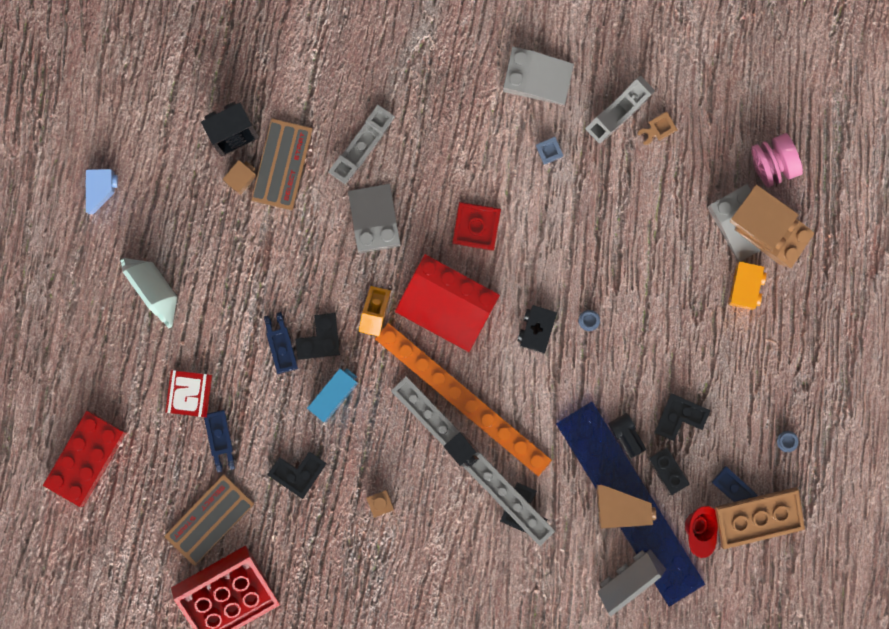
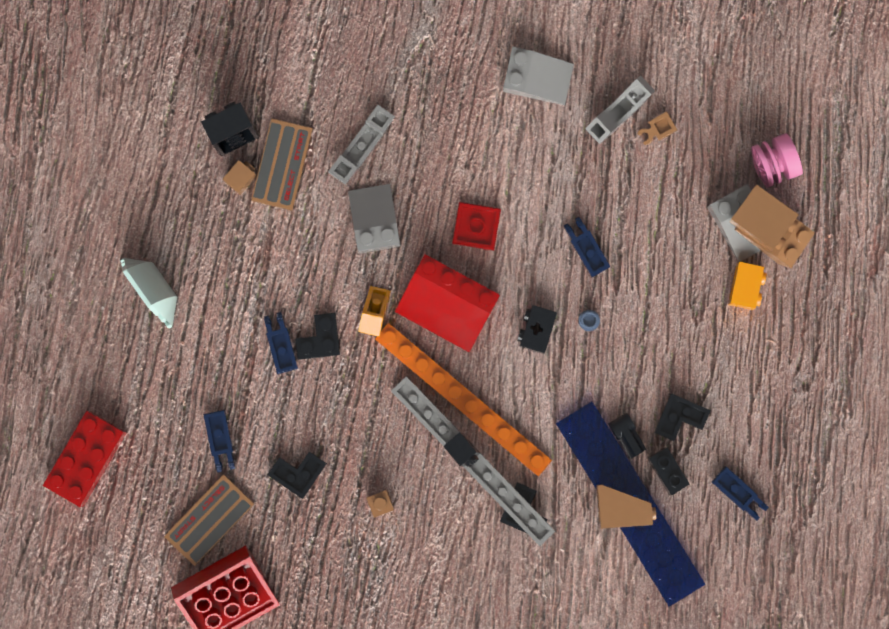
light blue slope [86,169,118,214] -> none
tile [165,370,212,418] -> none
dark azure brick [307,368,358,423] -> none
sand blue plate [535,137,563,165] -> none
light grey slope [598,549,666,616] -> none
red piece [685,506,718,558] -> none
medium nougat tile [715,487,805,549] -> none
sand blue plate [777,431,799,452] -> none
none -> dark blue hinge [563,217,610,278]

